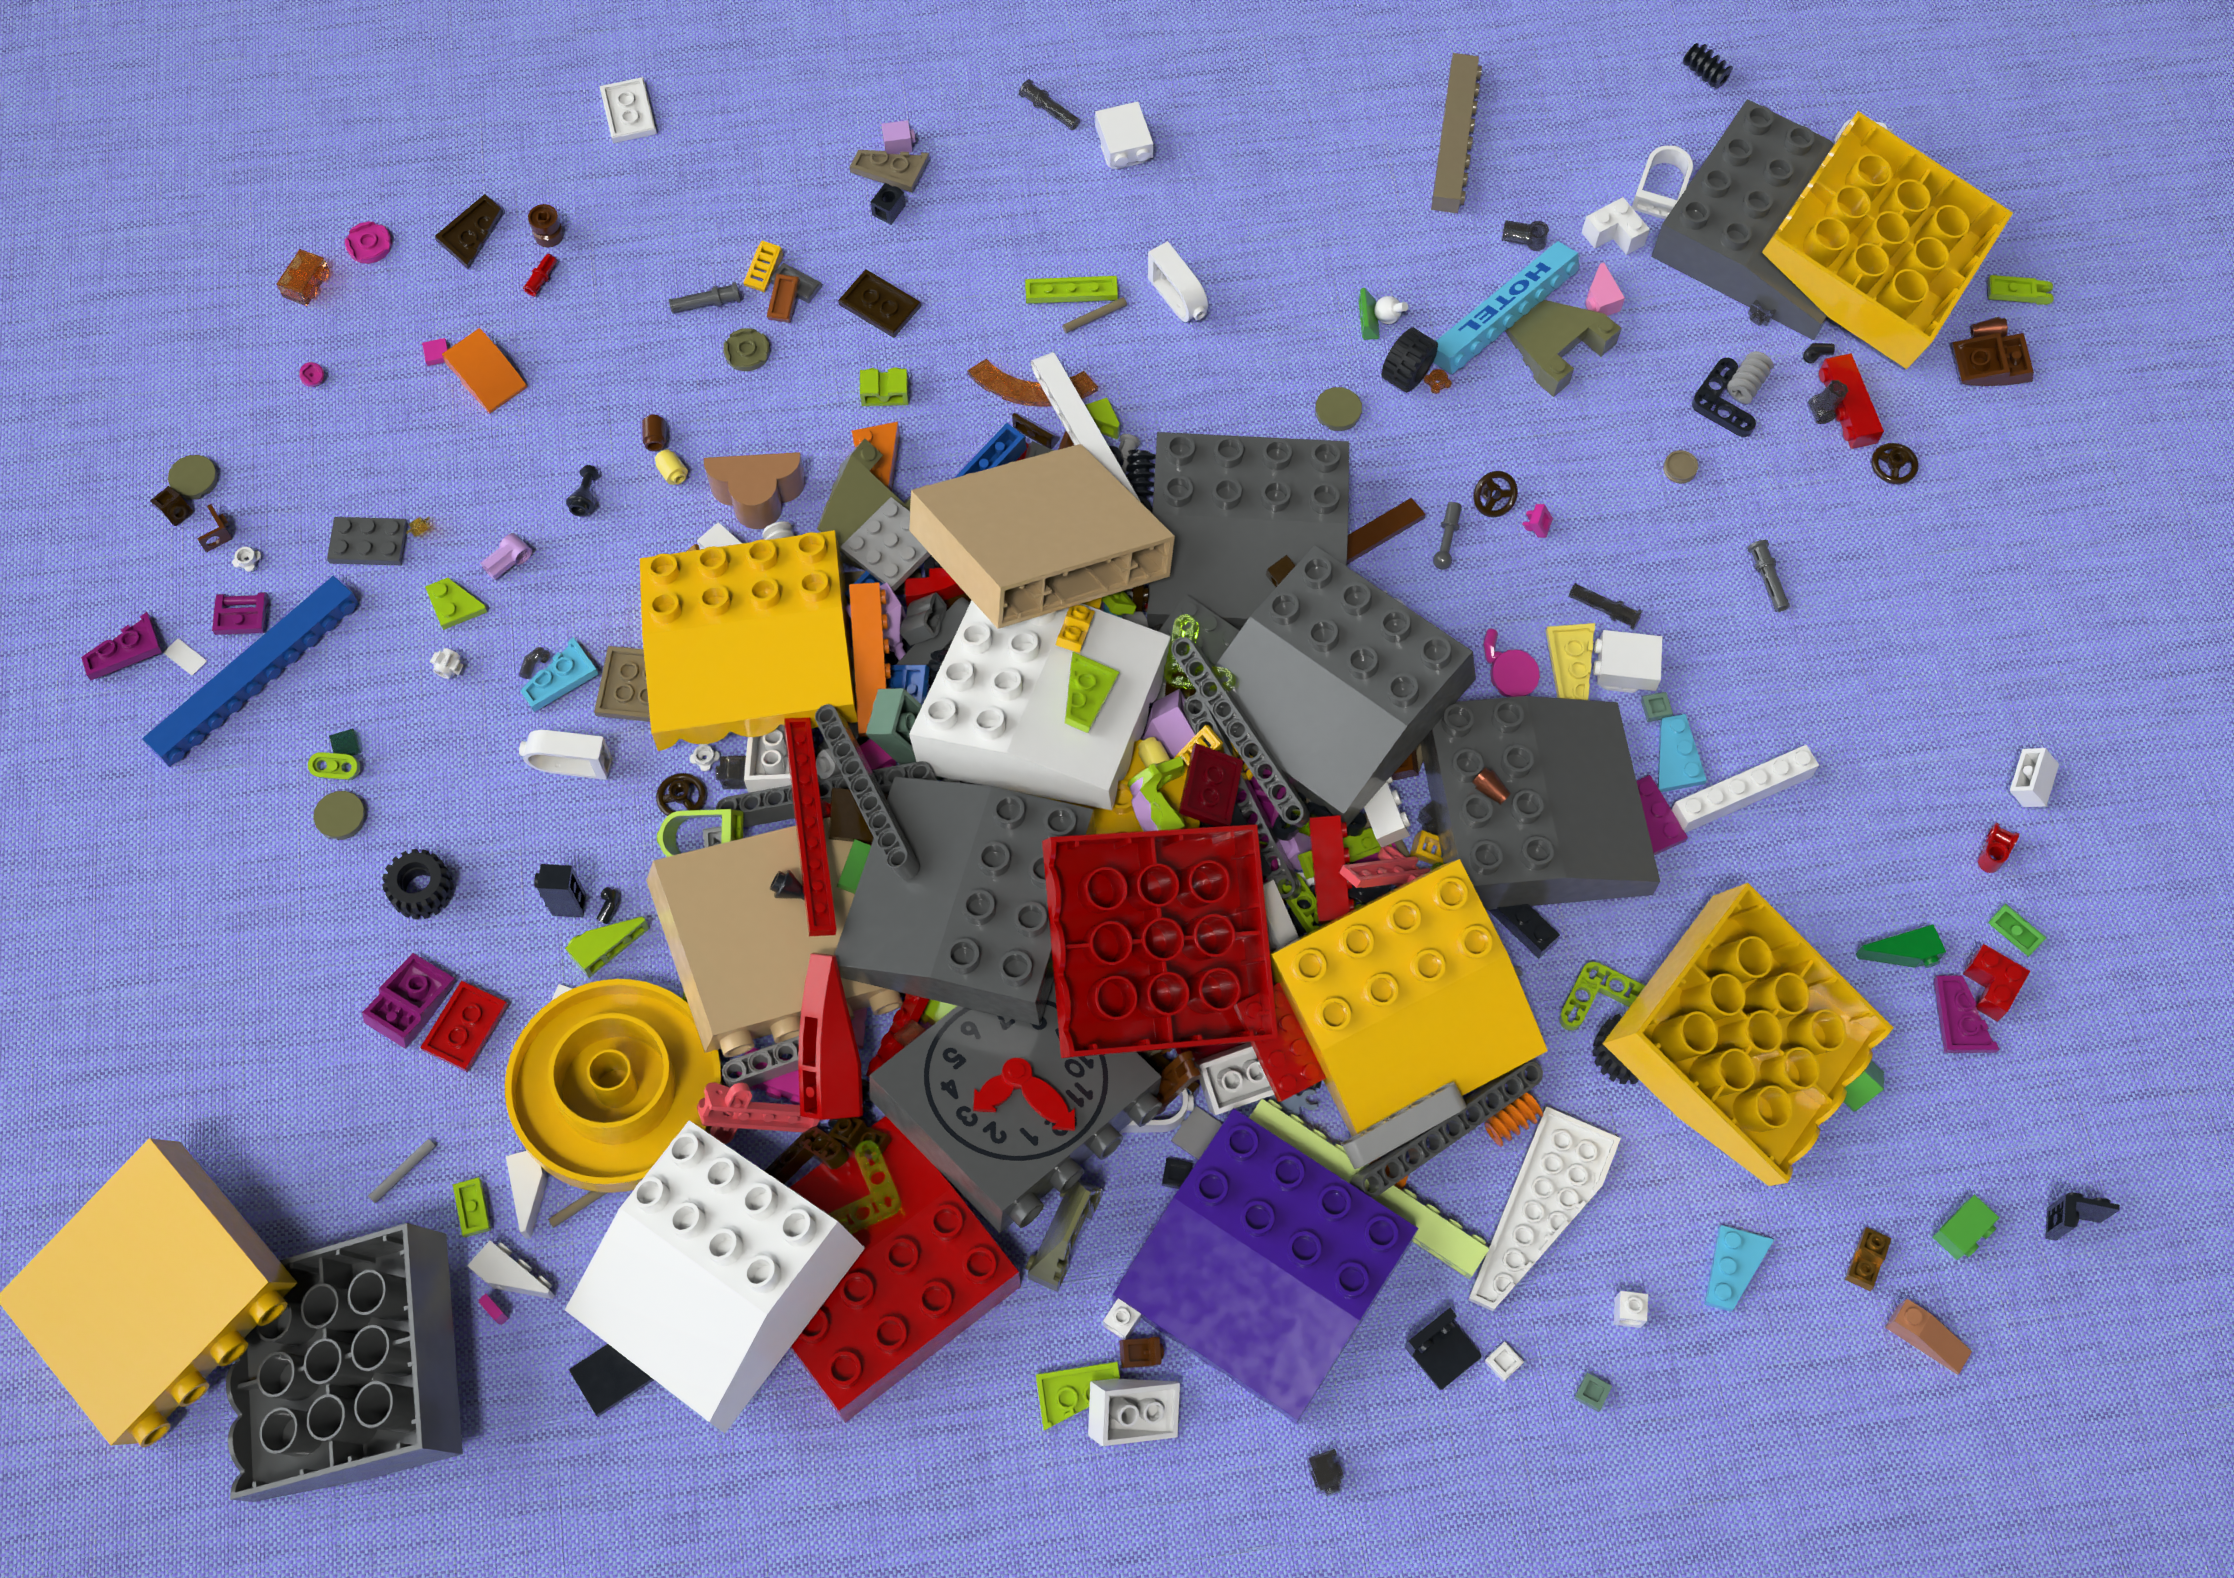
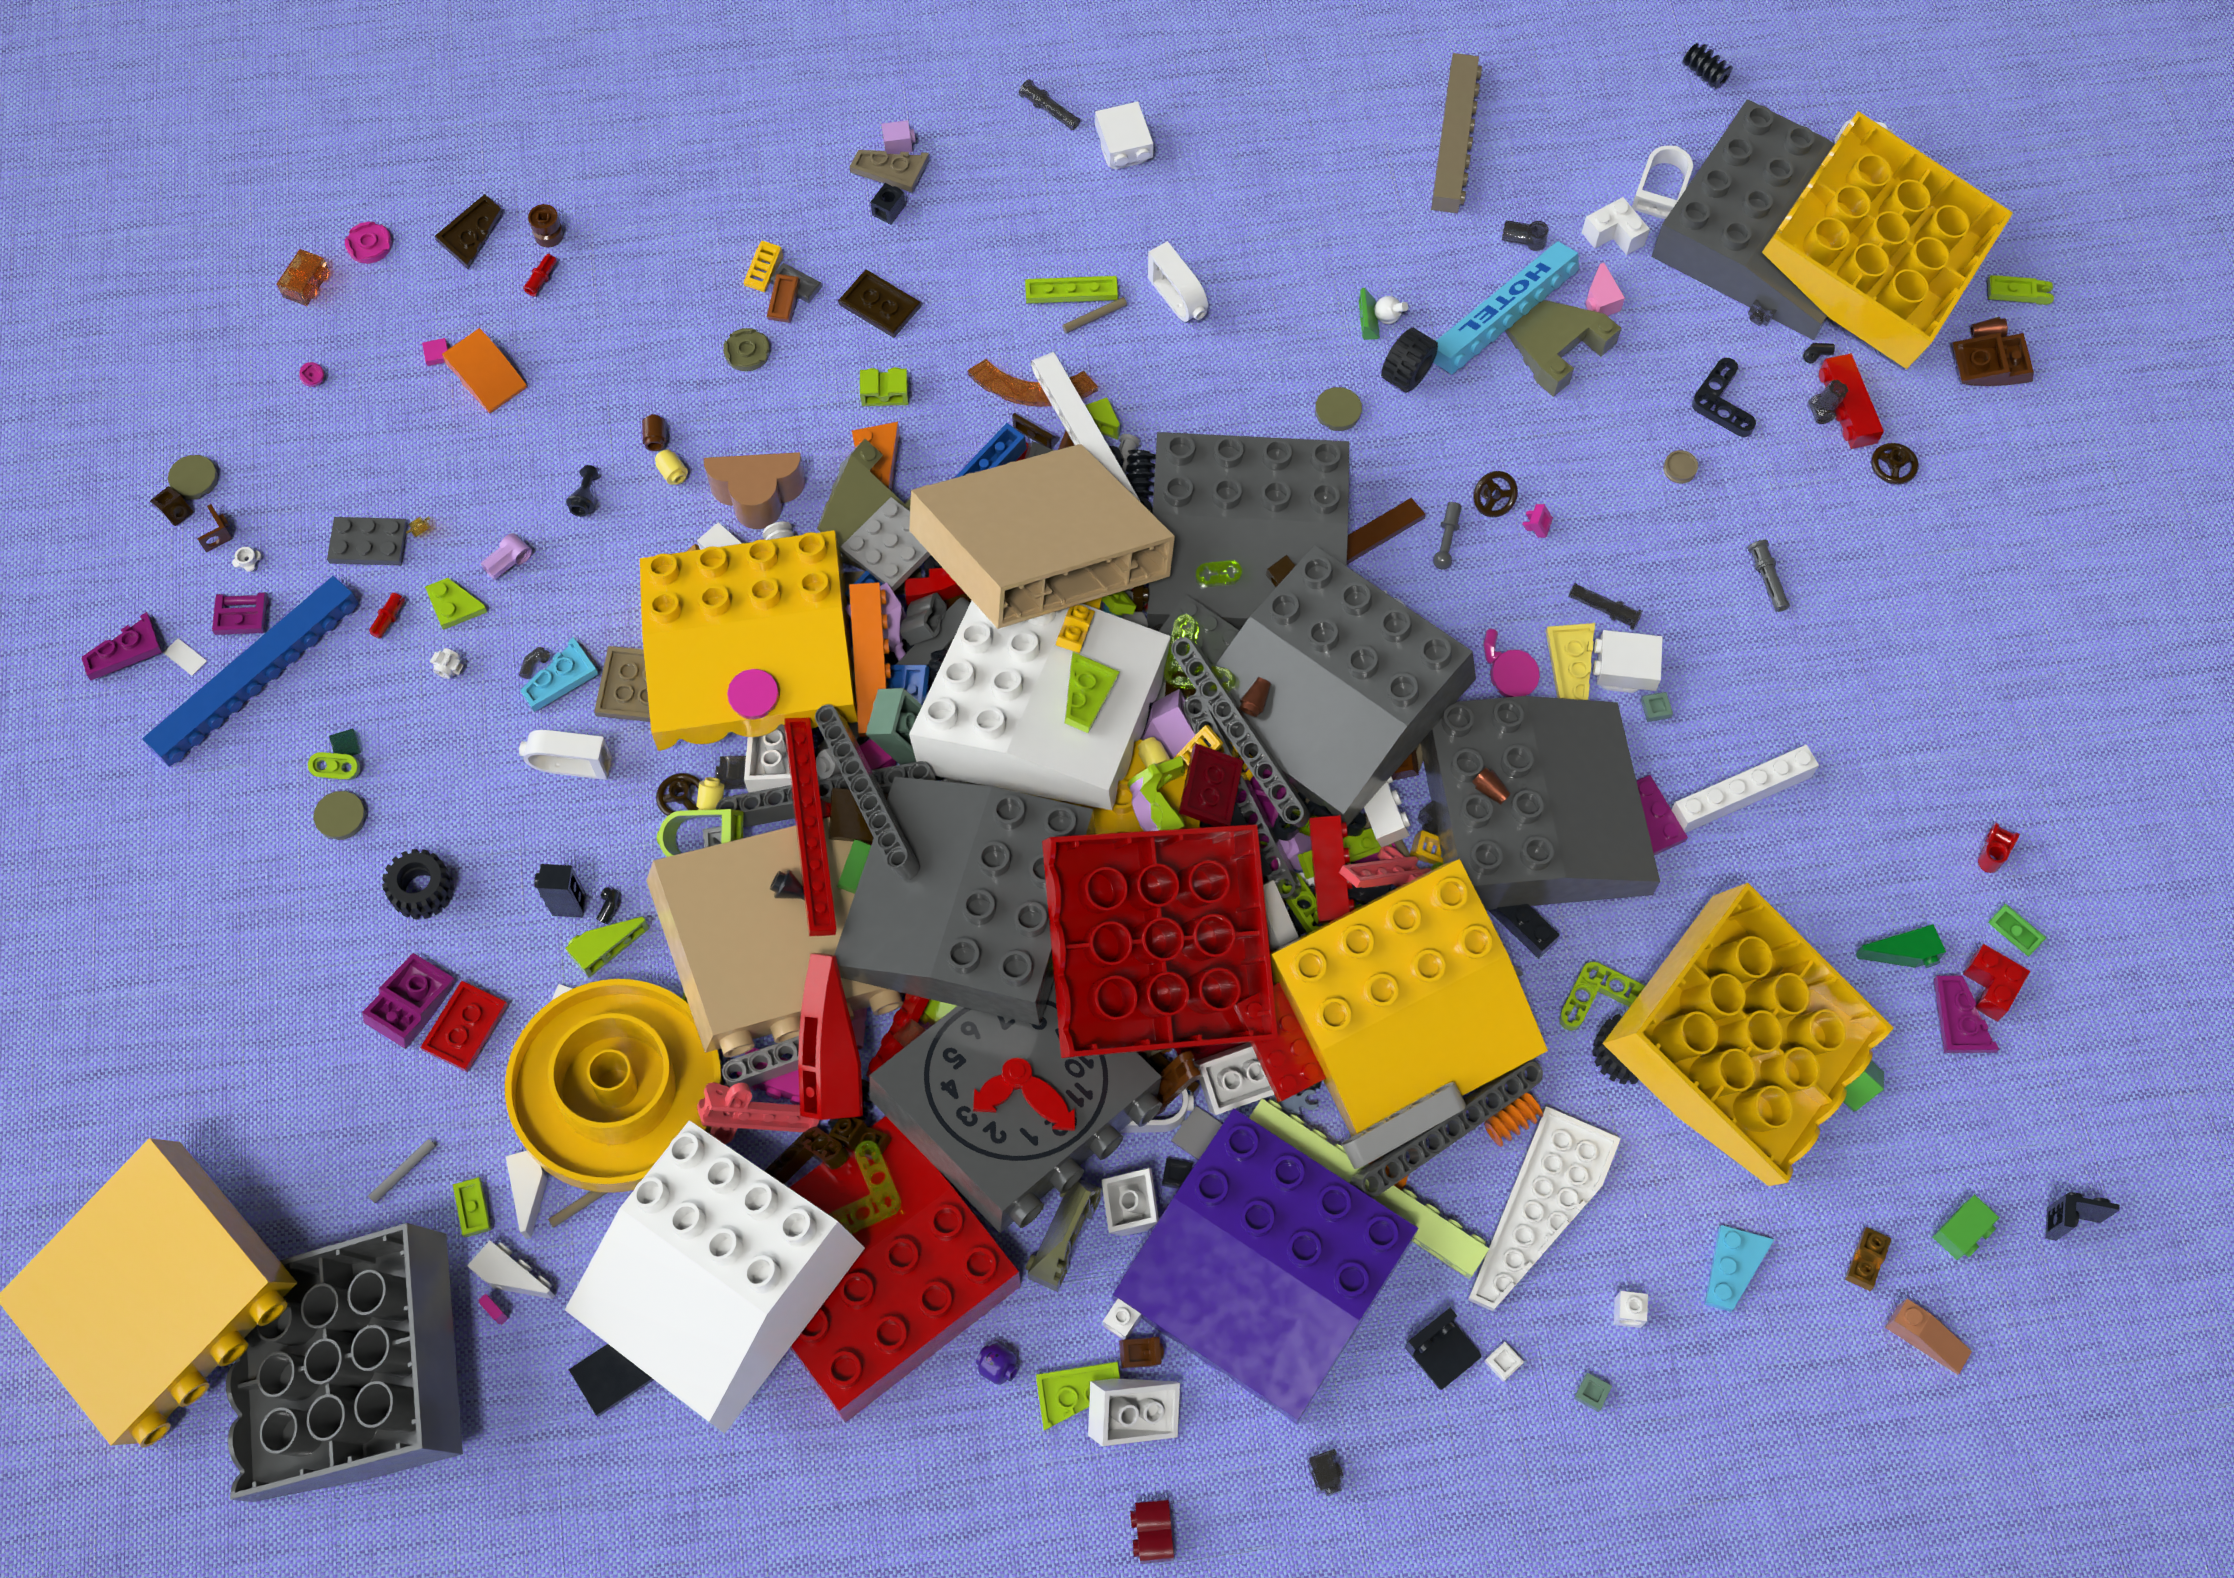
white tile [600,77,657,143] -> none
dark grey pin [669,282,741,314] -> none
white plate [689,744,720,772] -> none
clear orange plate [1424,369,1452,394] -> none
medium azure wing [1657,714,1707,792] -> none
light grey piece [1727,351,1774,404] -> none
white brick [2010,748,2059,807] -> none
none -> red axle [369,593,405,639]
none -> light yellow brick [696,777,725,810]
none -> dark pink tile [727,669,779,720]
none -> dark purple head [976,1343,1019,1385]
none -> white slope [1101,1168,1159,1236]
none -> dark red brick [1130,1500,1174,1564]
none -> clear neon green beam [1195,560,1242,587]
none -> copper cone [1239,677,1271,717]

